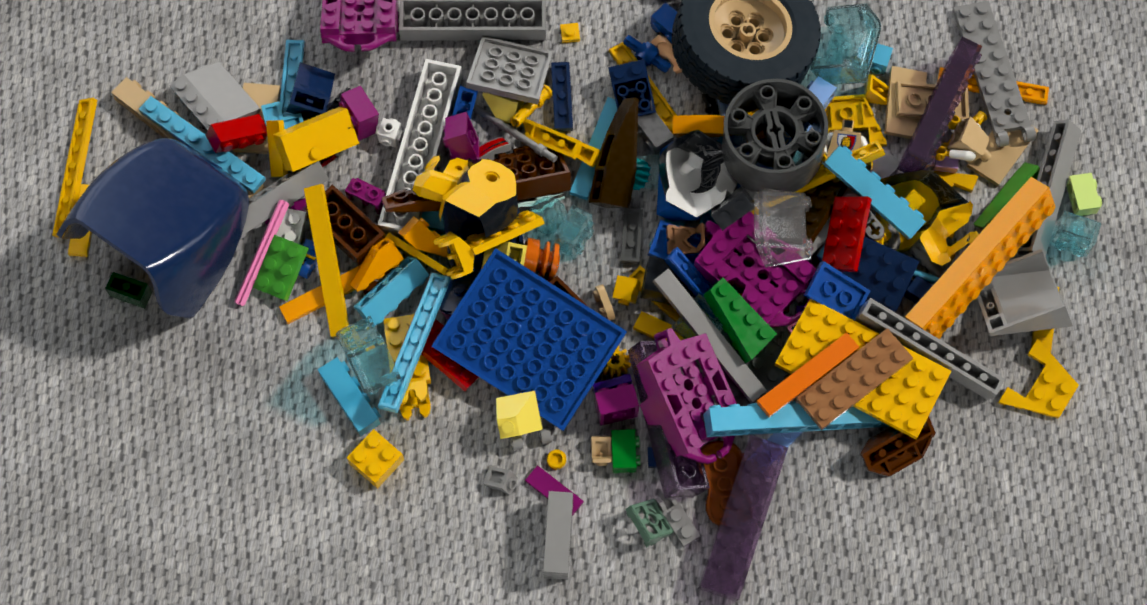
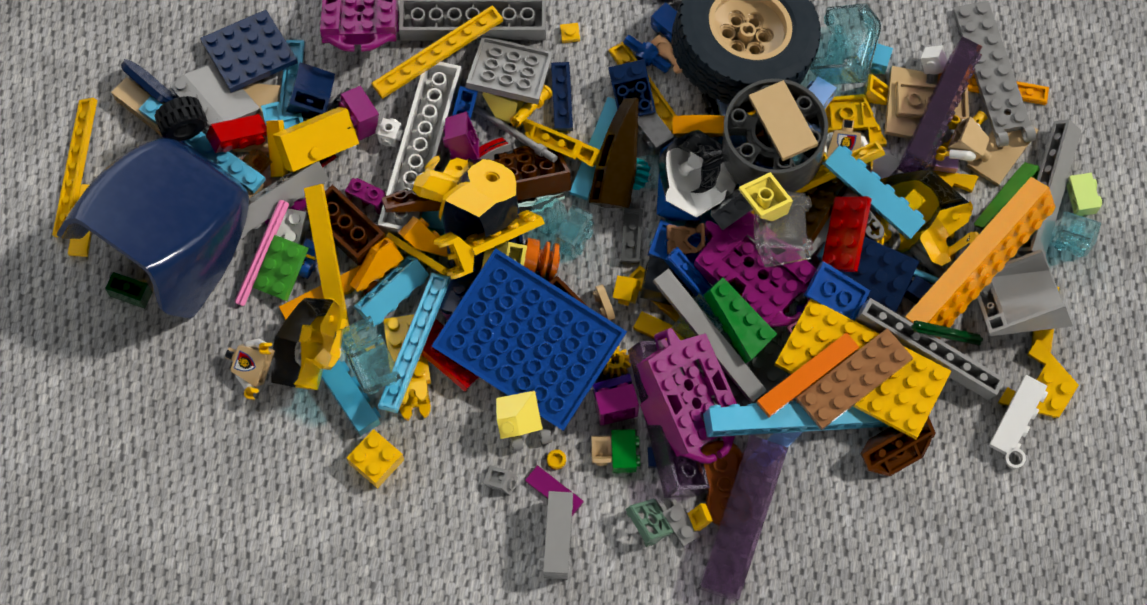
none -> dark blue tile [121,59,177,103]
none -> black tyre [154,96,208,141]
none -> dark blue plate [200,9,298,93]
none -> torso [225,338,275,400]
none -> clear orange brick [242,149,272,174]
none -> piece [271,298,348,390]
none -> yellow tile [371,5,503,99]
none -> yellow plate [687,503,713,531]
none -> light yellow slope [738,172,793,221]
none -> tan tile [749,80,818,161]
none -> dark green axle [911,320,983,346]
none -> white brick [921,45,947,75]
none -> white hinge [988,375,1048,469]

